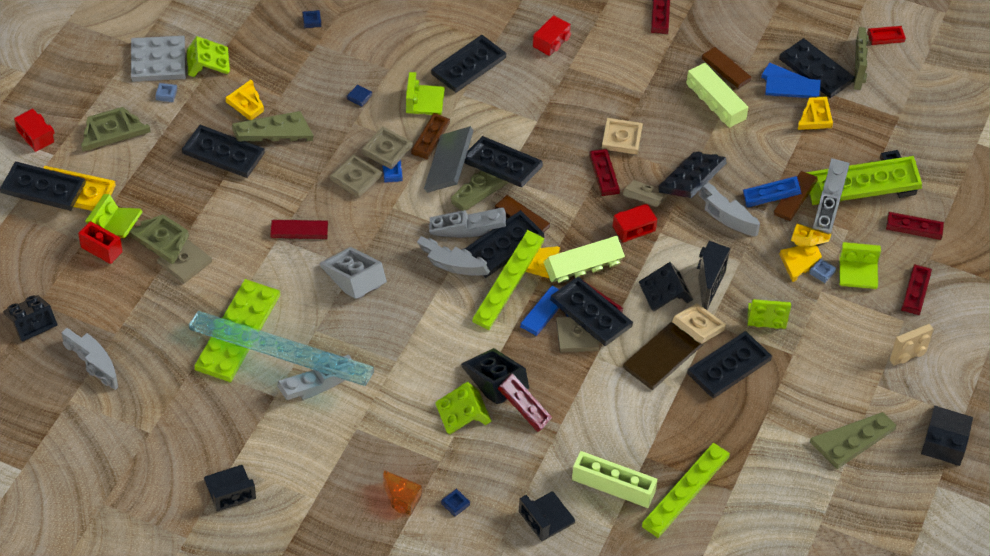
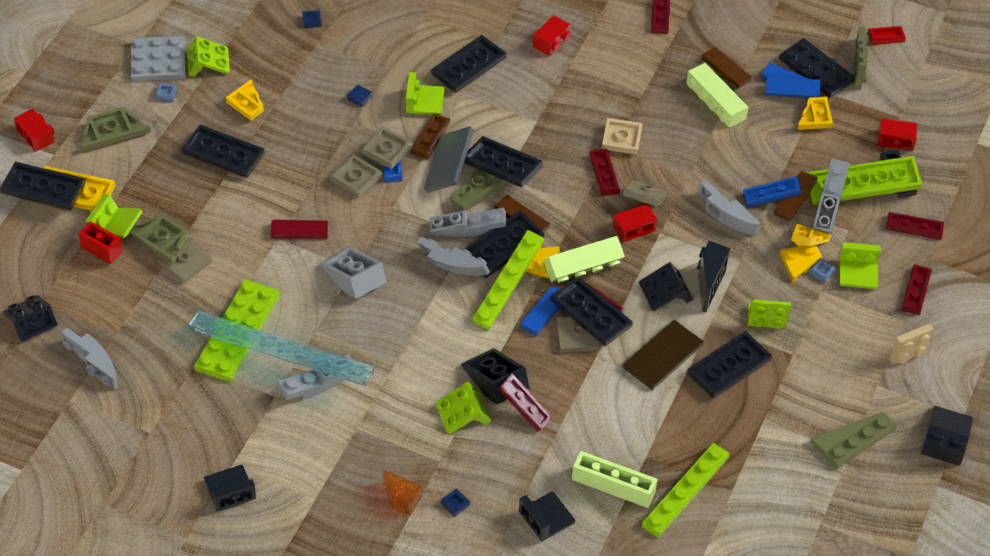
olive wing [232,111,314,141] -> none
black plate [658,151,727,198] -> none
tan plate [672,303,726,344] -> none
none -> red brick [877,118,917,151]

